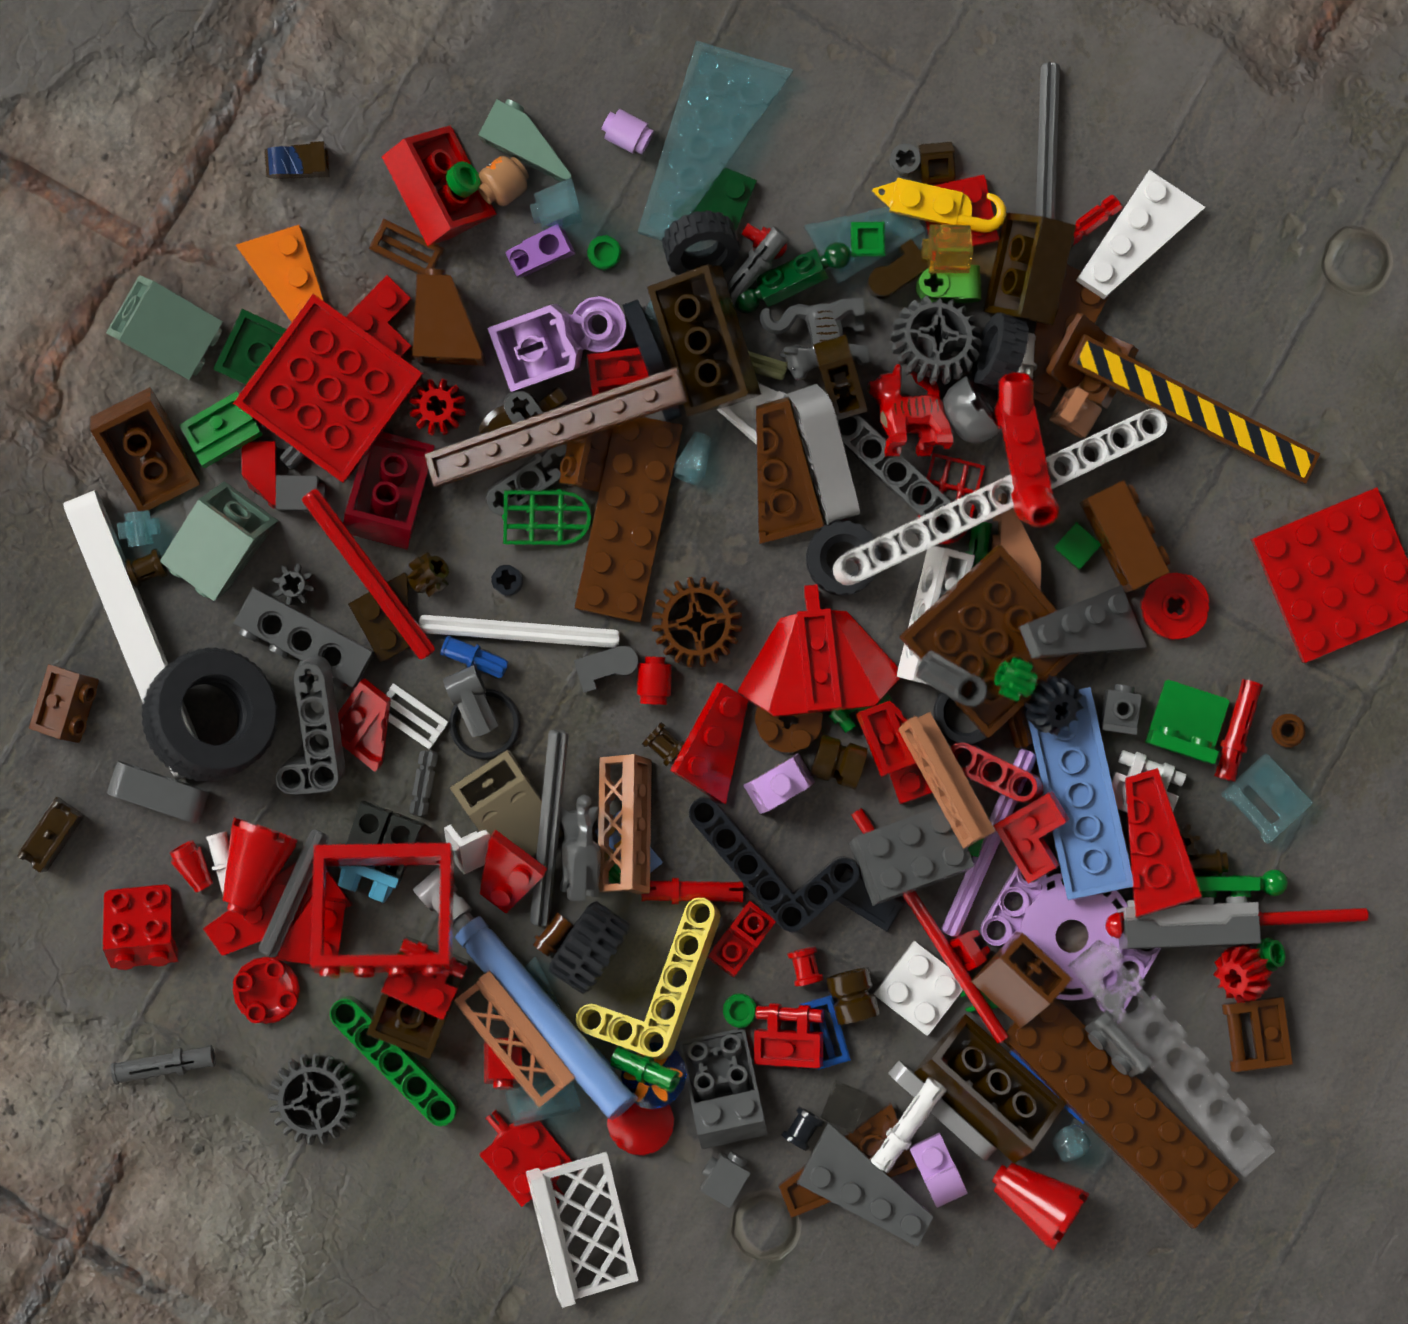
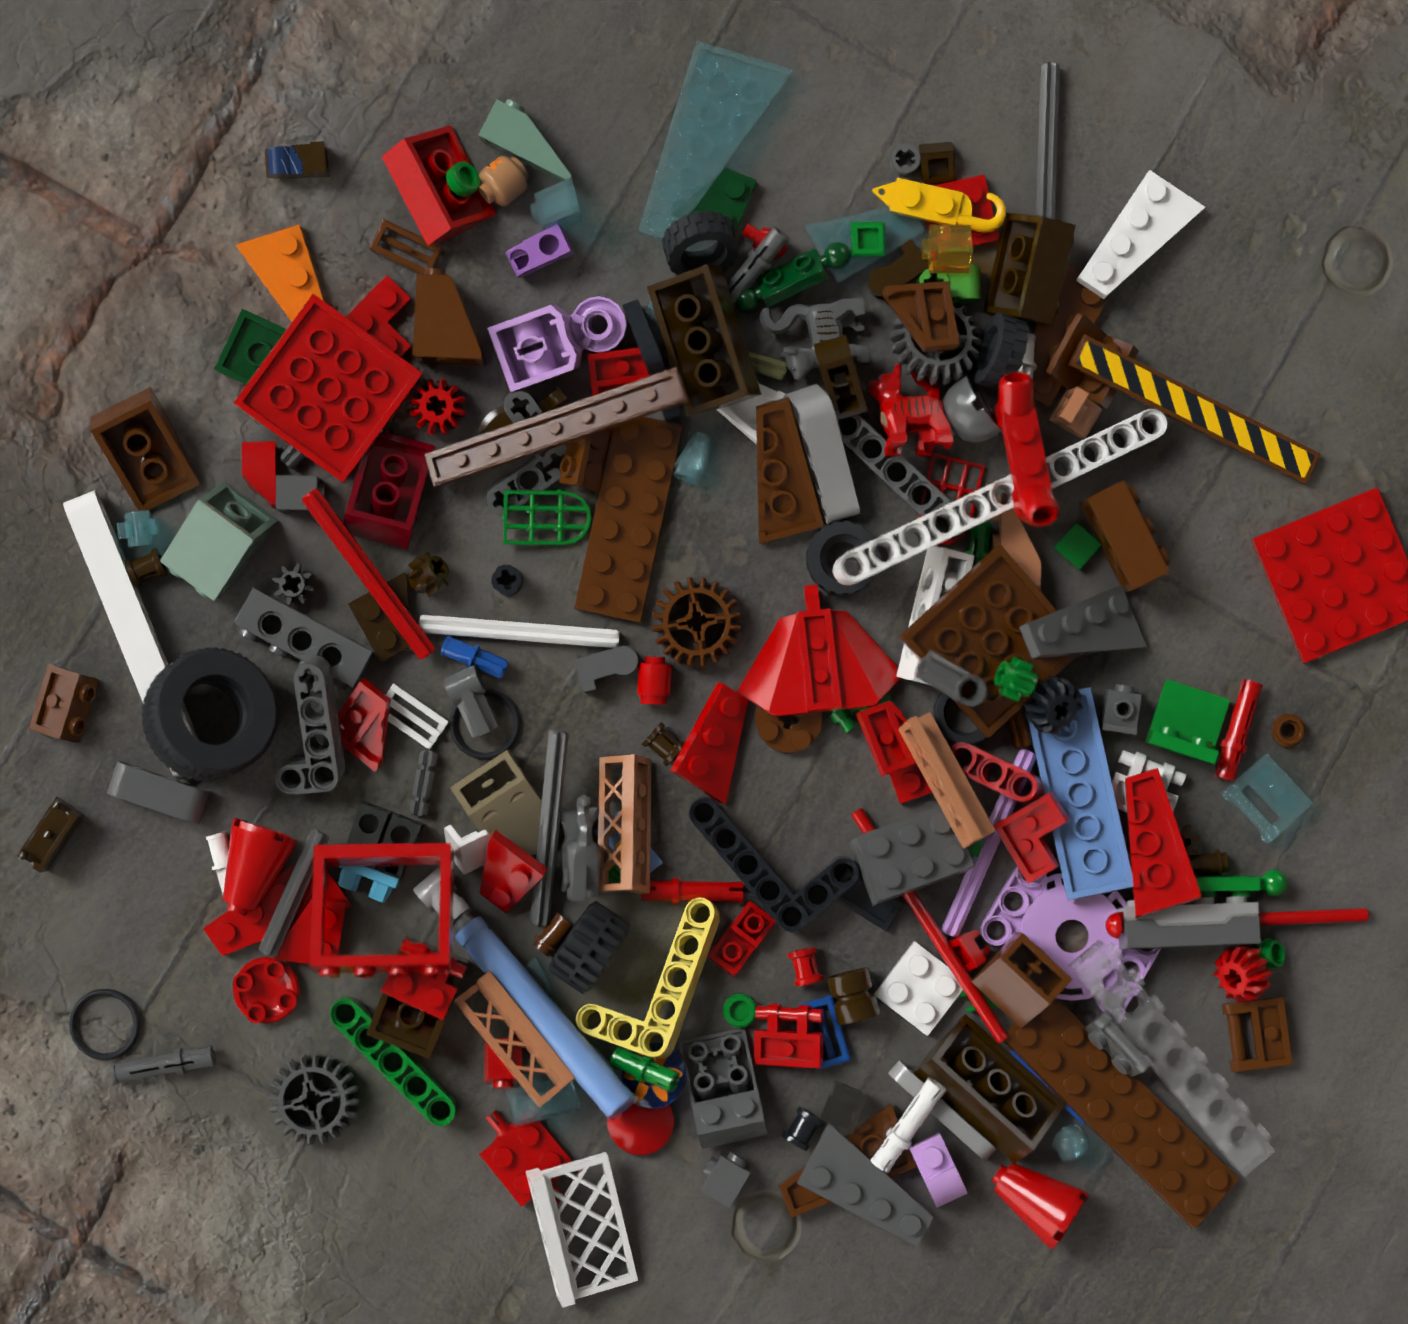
red bracket [103,884,178,970] -> none
sand green slope [106,275,223,380] -> none
red cone [169,840,213,893] -> none
green plate [179,391,263,469] -> none
green tile [587,235,621,270] -> none
lavender brick [601,109,654,155] -> none
lavender torso [743,753,815,814] -> none
dark brown wheel [810,734,868,790] -> none
red axle [1073,195,1122,246] -> none
red plate [1140,572,1209,640] -> none
none -> black tyre [69,989,141,1060]
none -> reddish brown wing [882,281,959,352]

